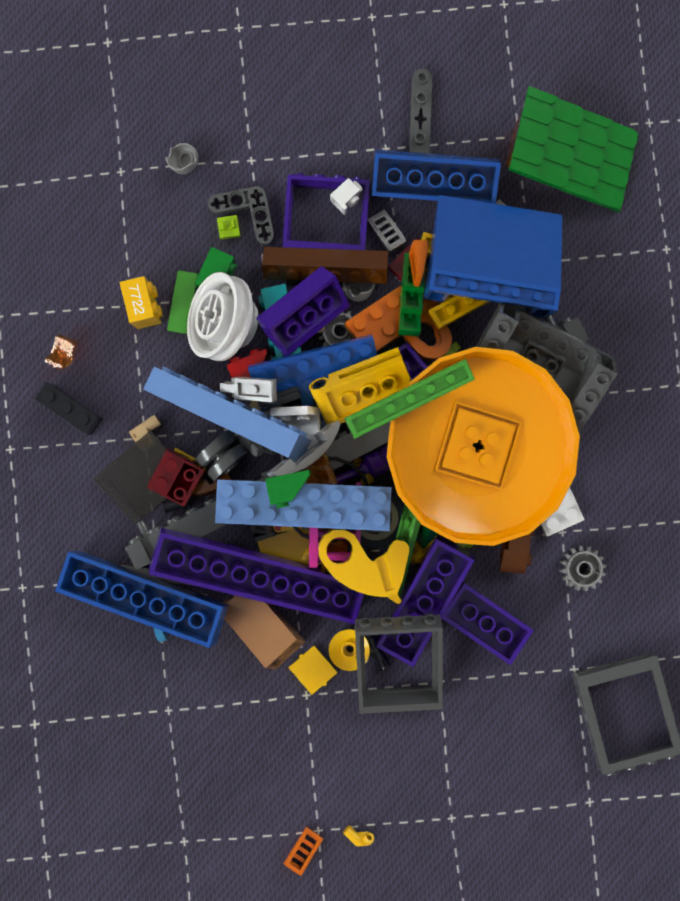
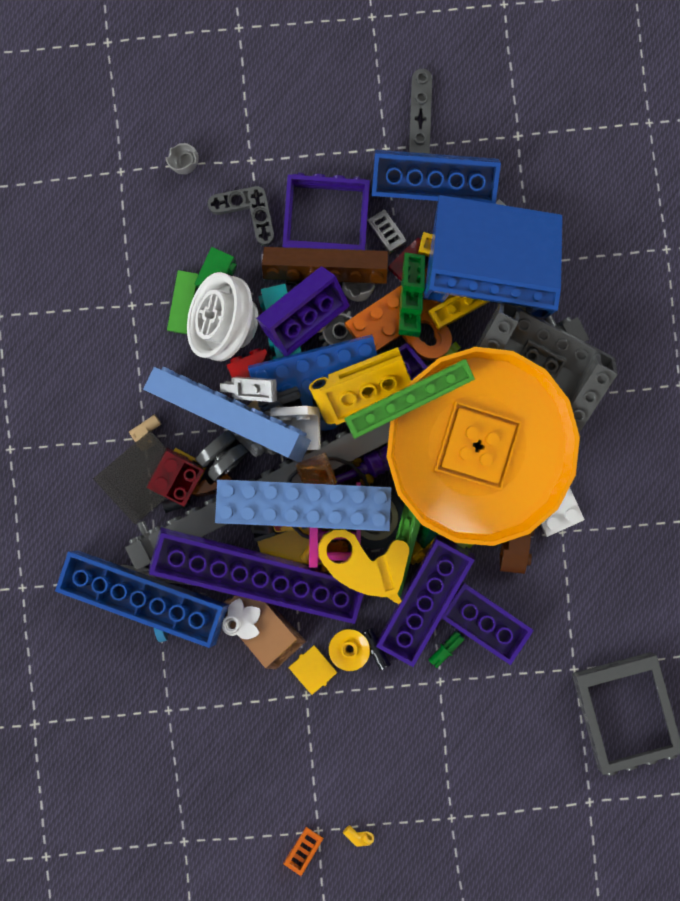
black brick [35,382,103,435] -> none
clear orange bracket [45,334,78,369] -> none
yellow brick [119,276,163,329] -> none
lime tile [217,215,241,240] -> none
green slope [265,470,311,508] -> none
light grey slope [267,421,340,477] -> none
white brick [330,178,363,215] -> none
dark grey window [355,614,443,714] -> none
orange slope [409,240,429,287] -> none
green piece [505,86,638,213] -> none
light grey gear [559,545,606,591] -> none
none -> white plate [222,598,261,639]
none -> green axle [428,631,464,668]

